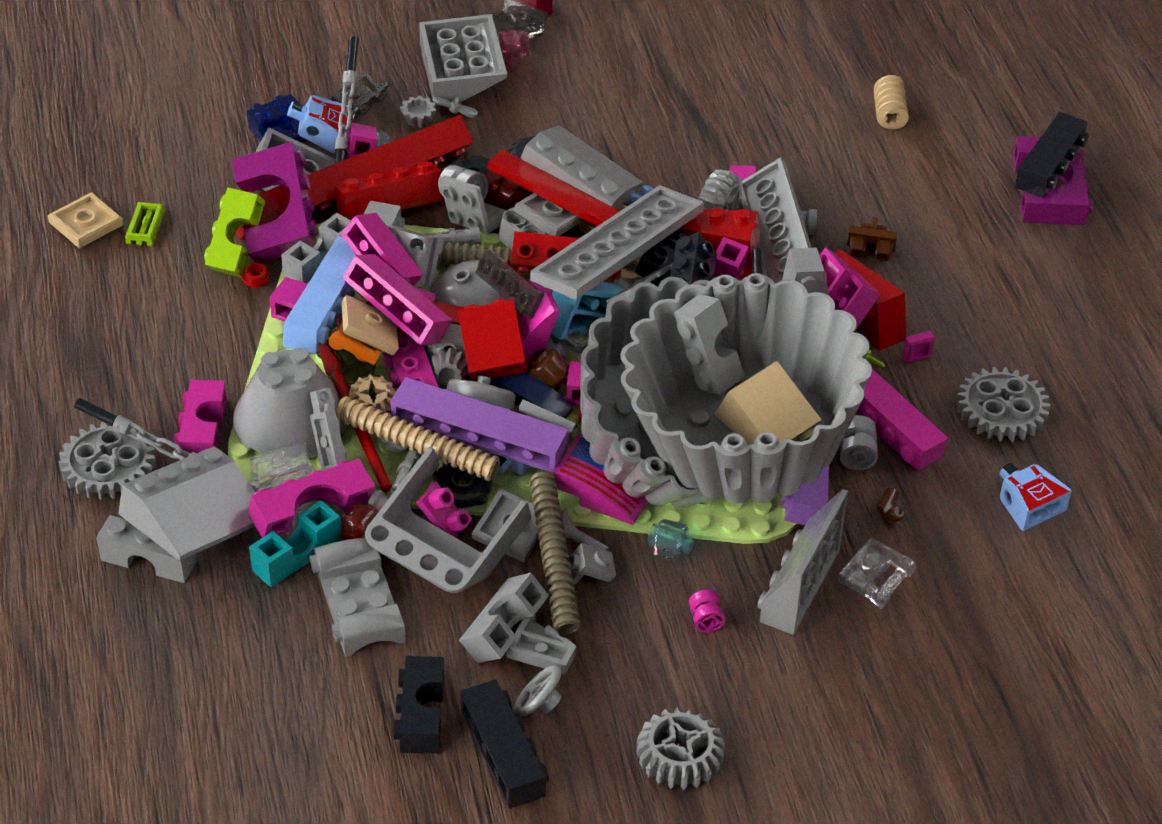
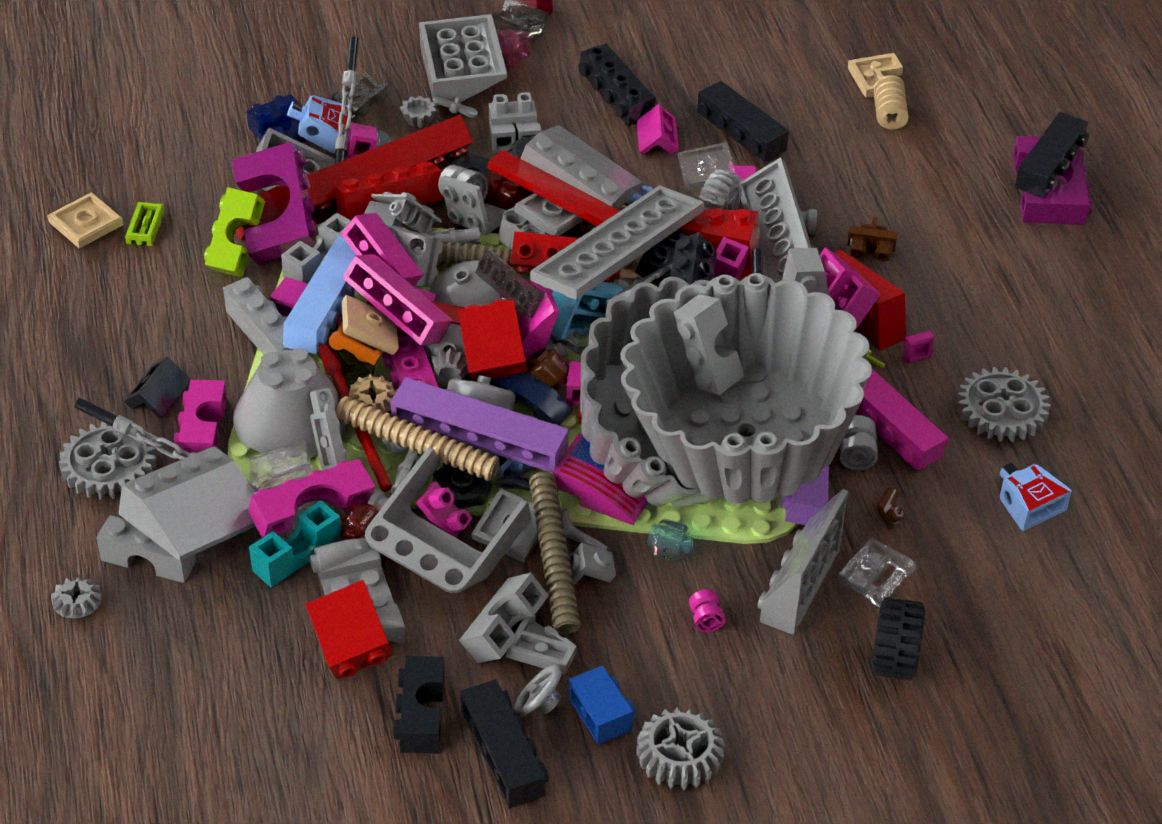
red plate [242,263,270,288] -> none
light grey tile [518,400,582,440] -> none
tan slope [715,361,821,445] -> none
none -> light grey gear [51,576,102,618]
none -> black panel [124,356,190,418]
none -> light grey brick [223,277,294,355]
none -> red panel [305,580,394,679]
none -> light grey hinge [371,192,442,234]
none -> light grey hips [489,92,541,154]
none -> black piece [495,469,558,492]
none -> blue brick [568,666,635,745]
none -> black brick [578,43,656,126]
none -> dark pink panel [637,104,679,155]
none -> clear plate [677,142,736,191]
none -> black brick [697,81,789,163]
none -> tan plate [848,53,903,98]
none -> black tyre [871,596,926,681]

